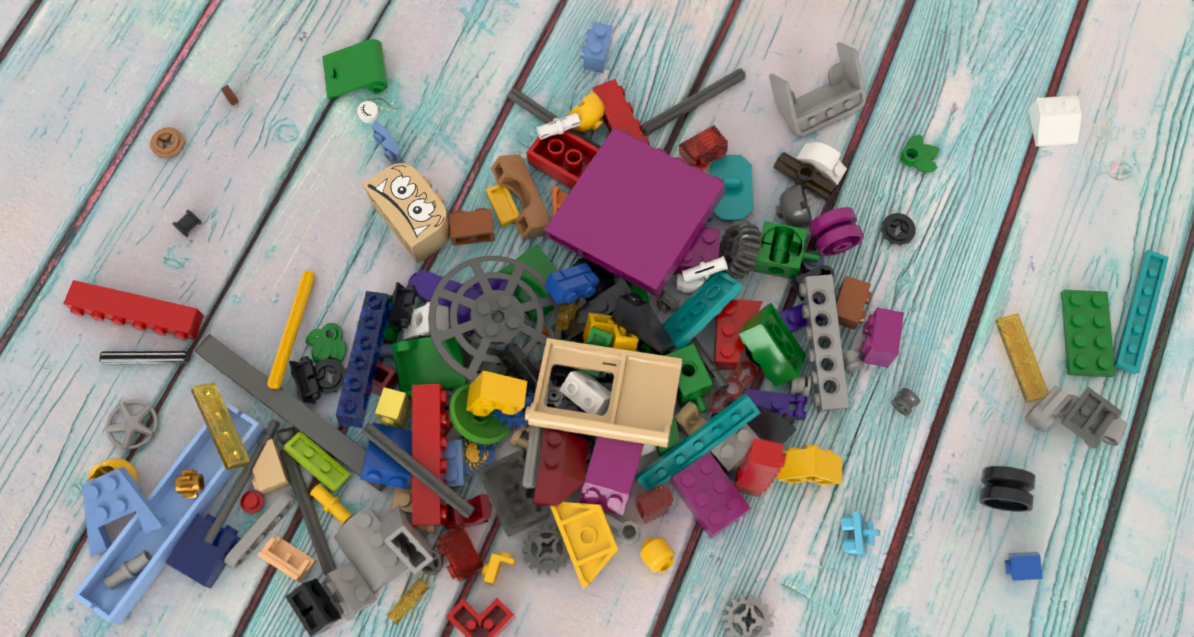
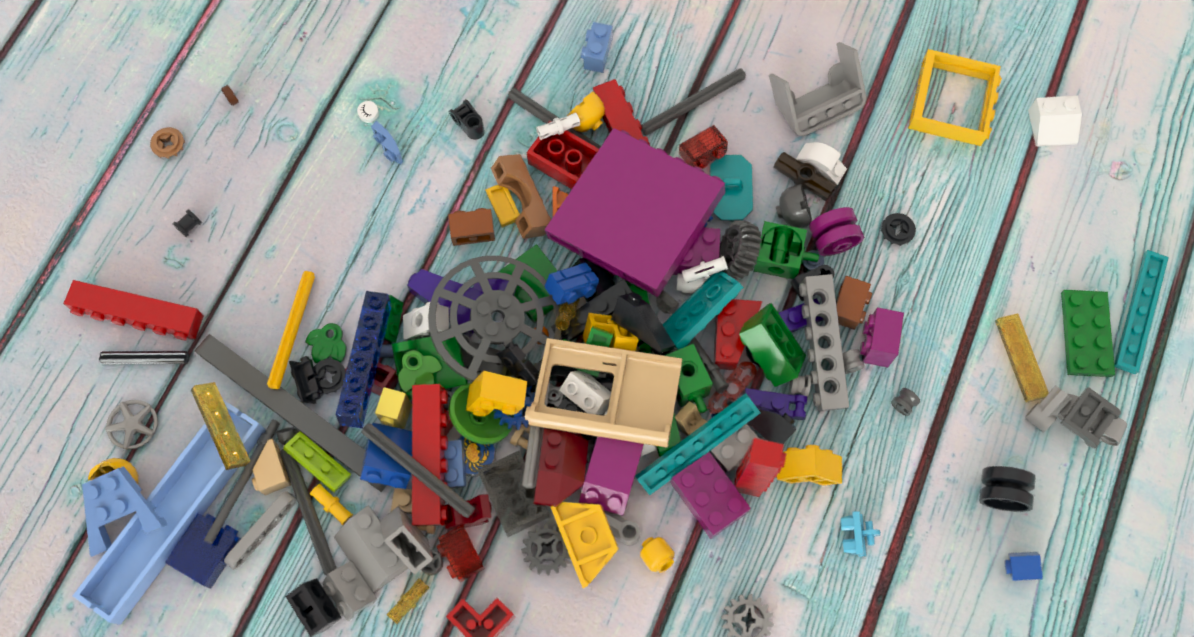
light grey pin [104,550,153,590] -> none
pearl gold gear [175,469,205,499] -> none
red plate [240,490,264,514] -> none
light nougat hinge [258,536,316,583] -> none
green door [322,39,388,100] -> none
tan brick [363,163,450,264] -> none
black hinge [388,282,417,331] -> none
yellow bracket [482,551,516,586] -> none
clear red brick [635,485,674,524] -> none
green plate [899,135,939,173] -> none
none -> bright green plate [398,350,442,392]
none -> black piece [449,99,485,140]
none -> yellow window [908,49,1002,146]

